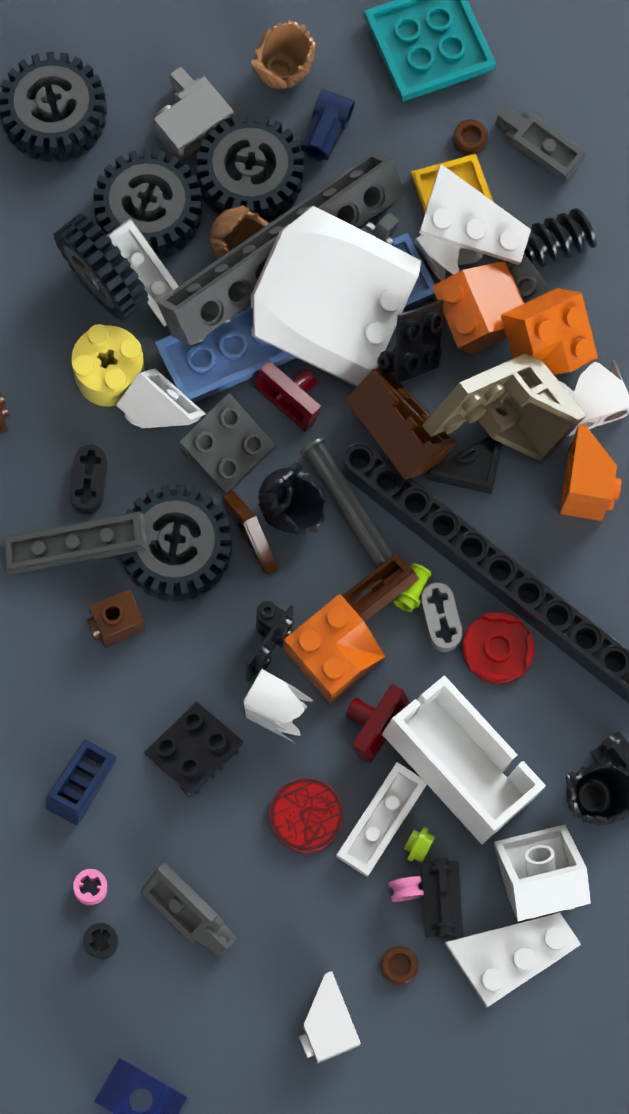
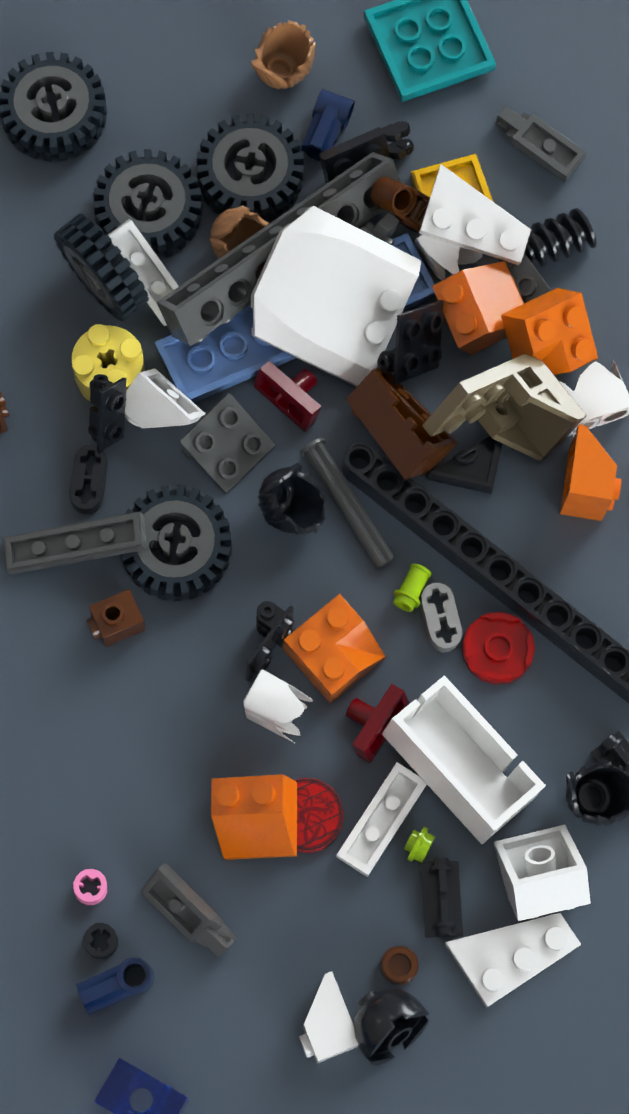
dark blue slope [46,739,117,825] -> none
black hinge [144,701,244,797] -> none
light grey hinge [154,67,234,163] -> none
reddish brown tile [222,490,279,574] -> none
reddish brown tile [342,553,419,622] -> none
bright pink bush [388,876,424,902] -> none
reddish brown tile [453,119,488,155] -> none
none -> dark blue piece [76,957,154,1015]
none -> black hinge [88,374,126,452]
none -> orange slope [211,774,297,860]
none -> black hinge [319,121,414,184]
none -> black cylinder [353,989,429,1065]
none -> reddish brown piece [371,176,430,234]

